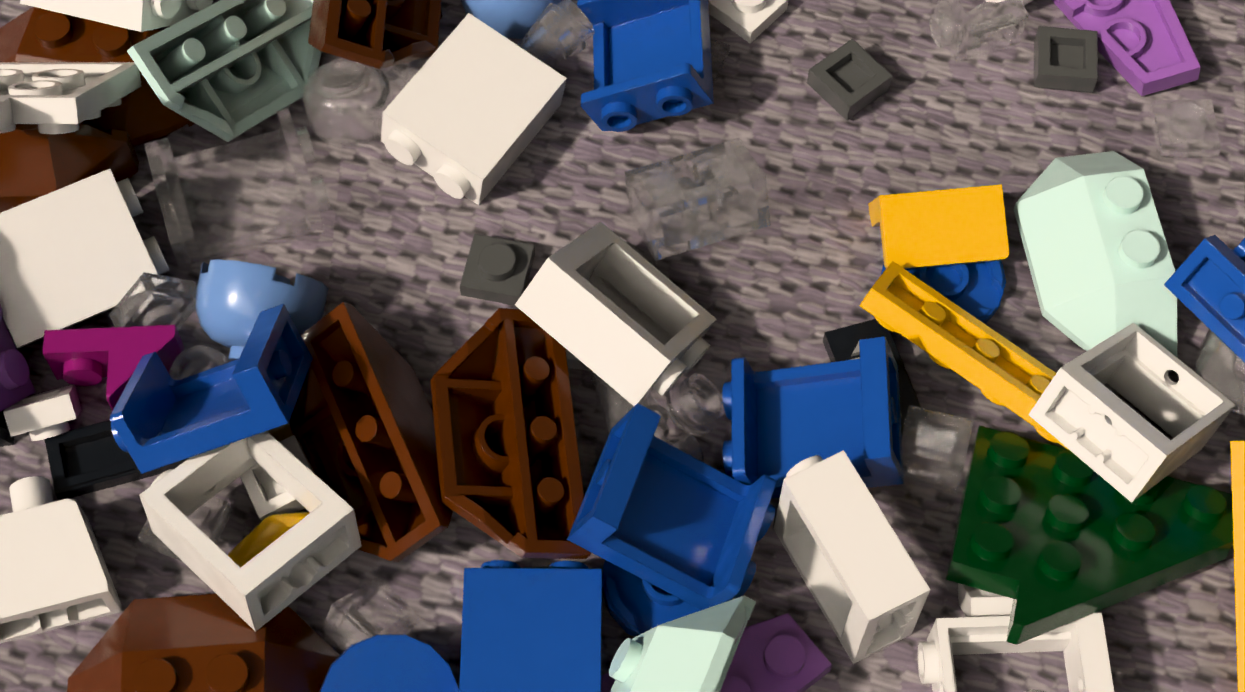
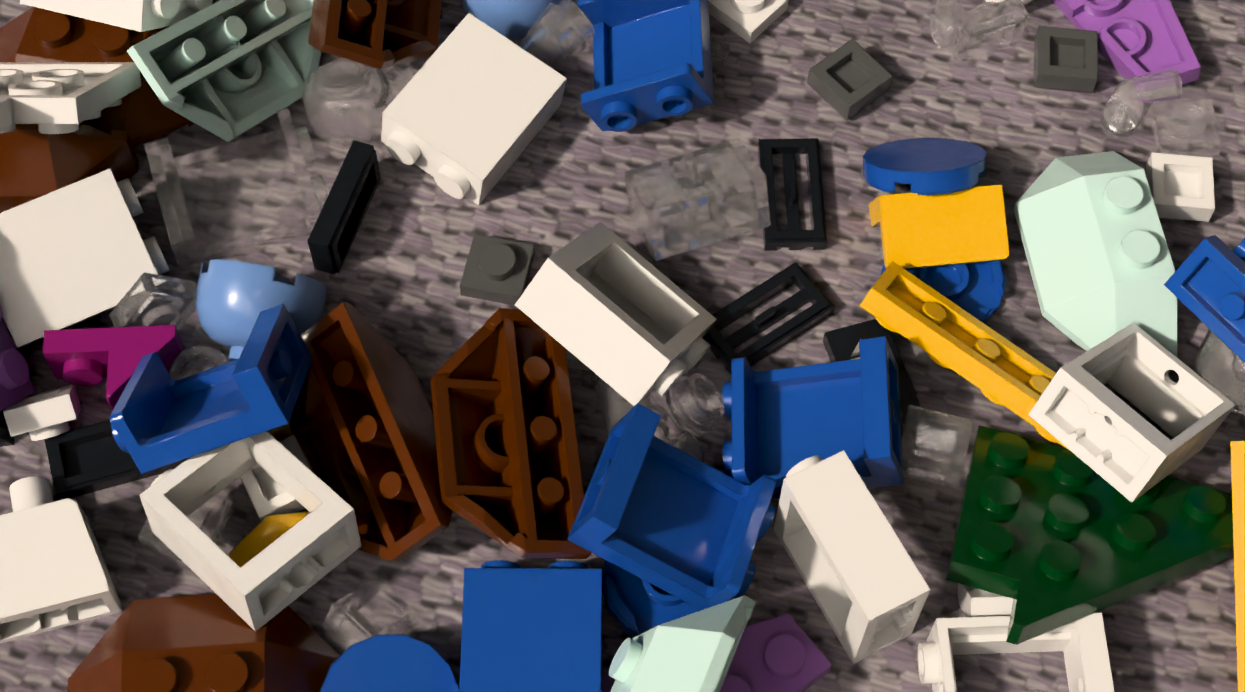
none -> black tile [307,140,381,275]
none -> black tile [703,262,834,375]
none -> black tile [758,138,827,251]
none -> blue tile [863,138,987,195]
none -> clear arm [1101,69,1182,139]
none -> white plate [1146,152,1215,222]

